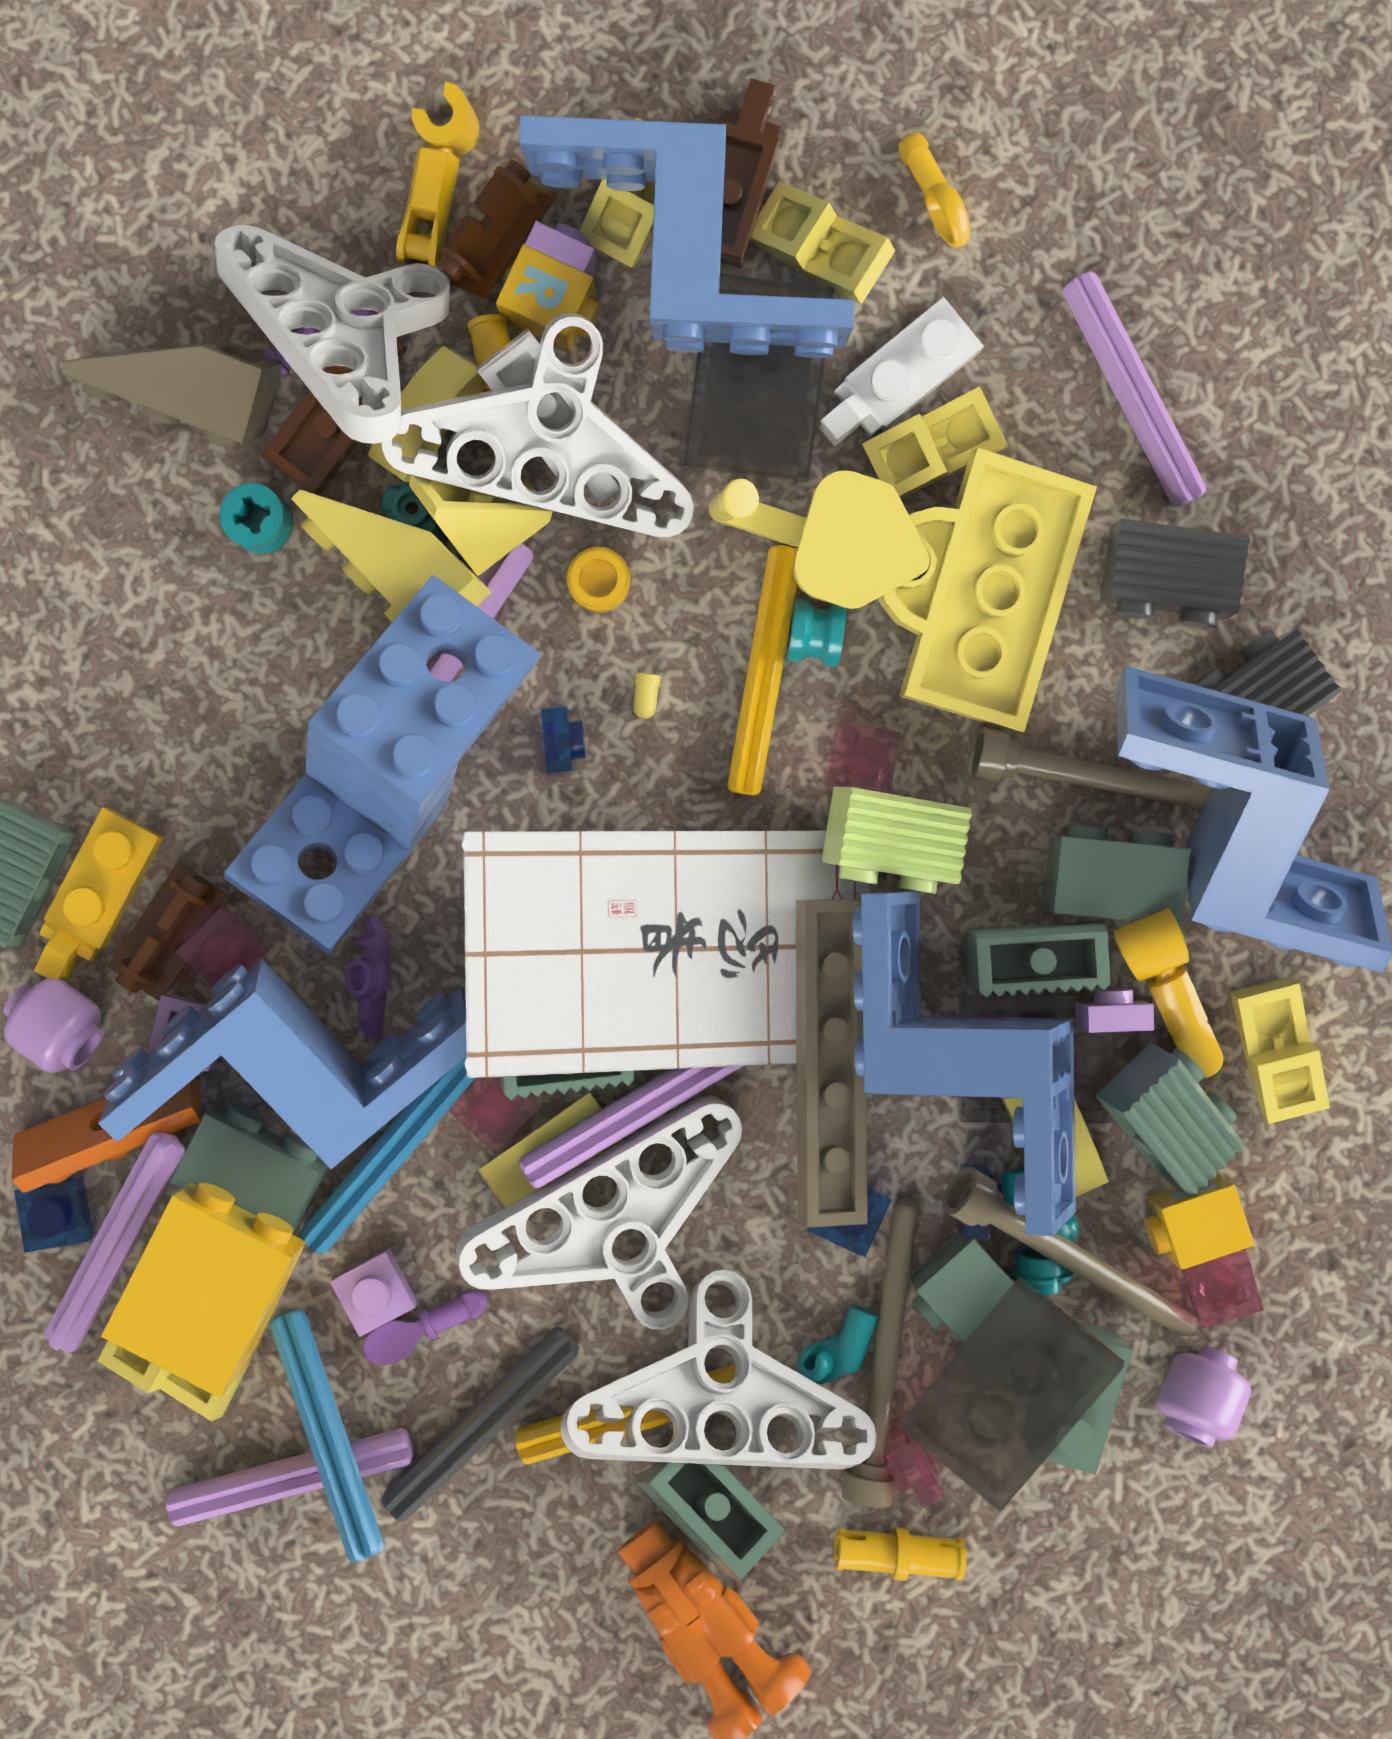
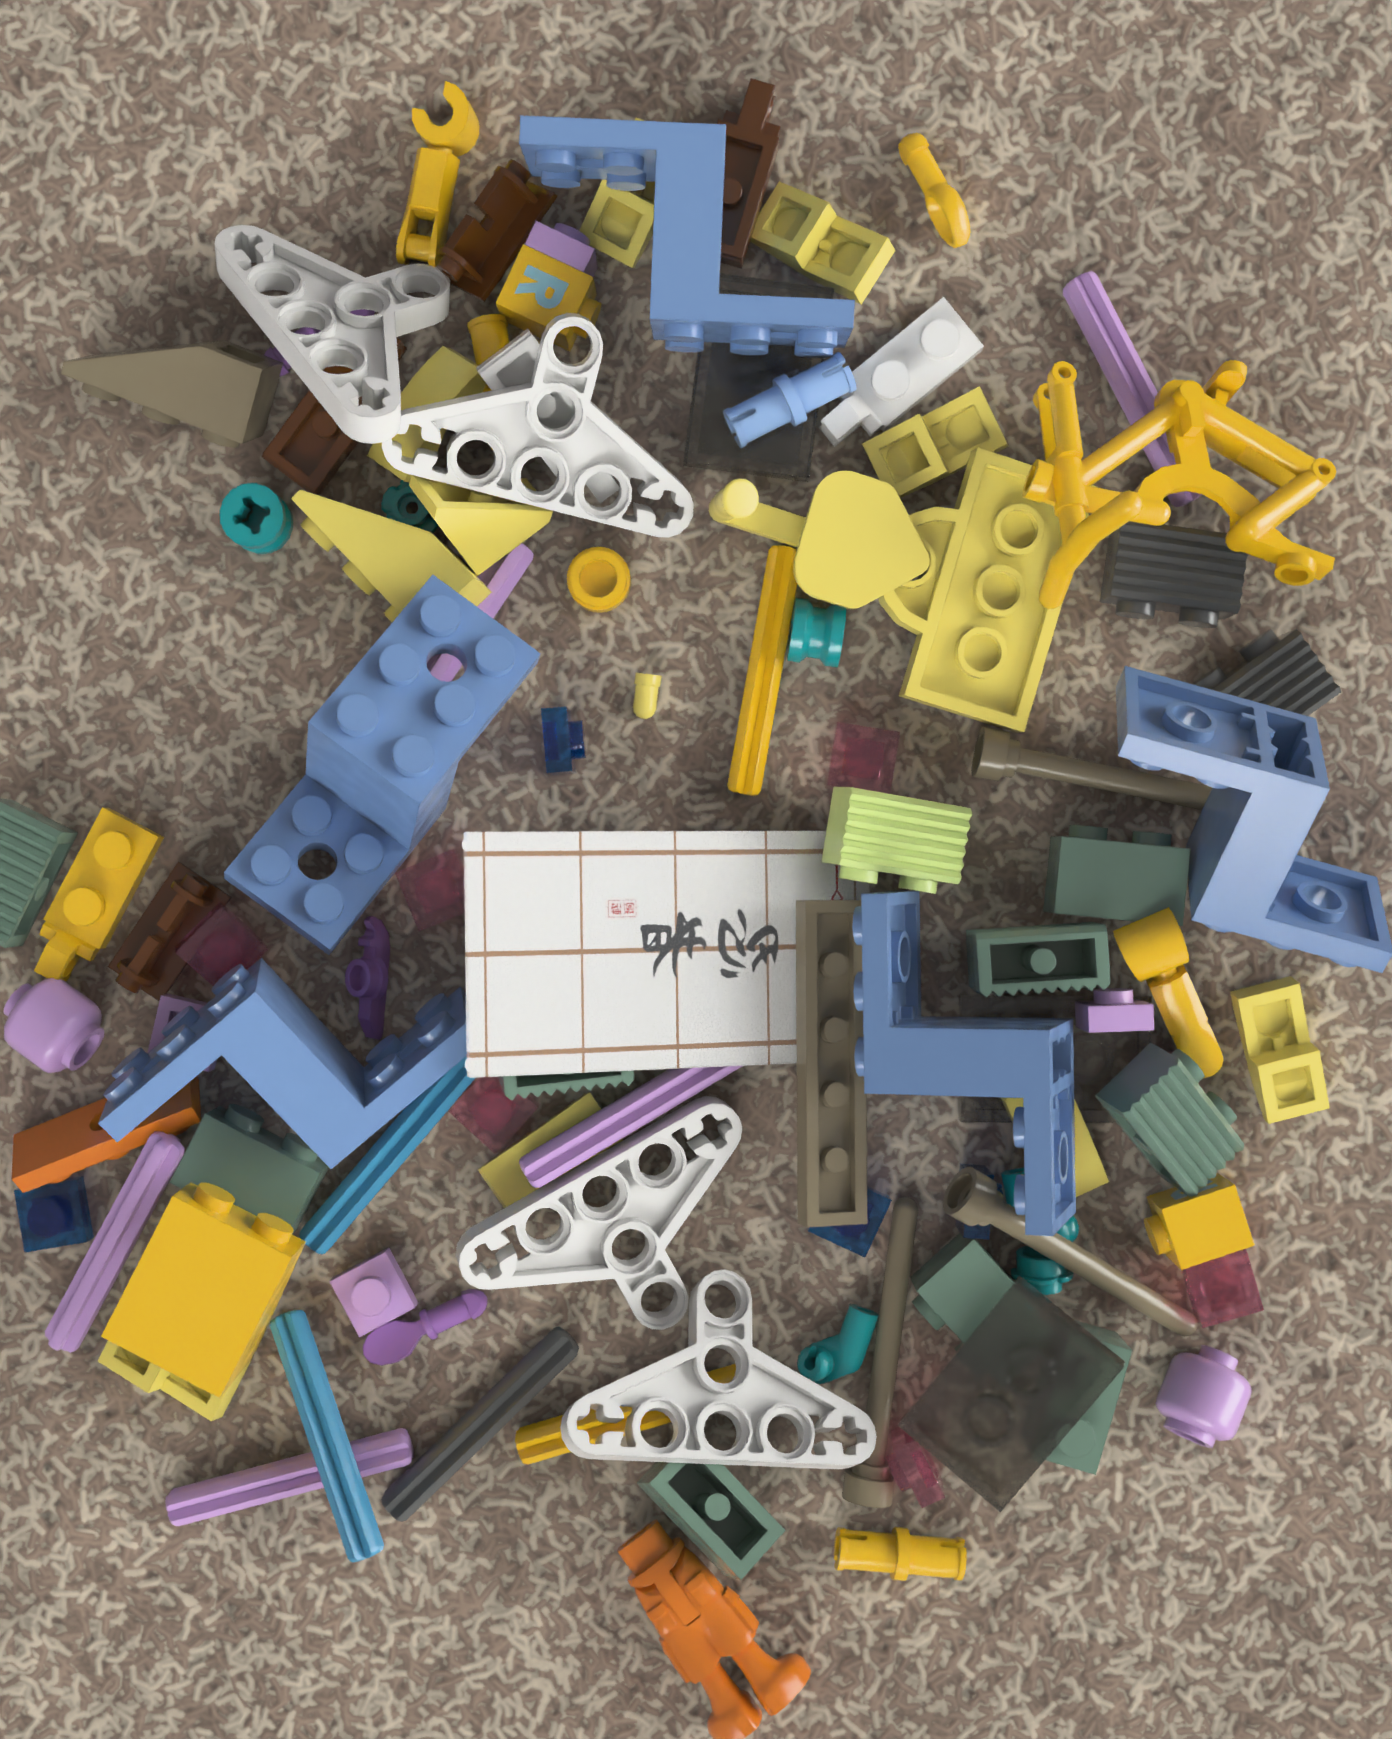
none -> clear pink plate [395,849,465,931]
none -> light blue pin [723,352,857,448]
none -> yellow piece [1022,360,1336,609]

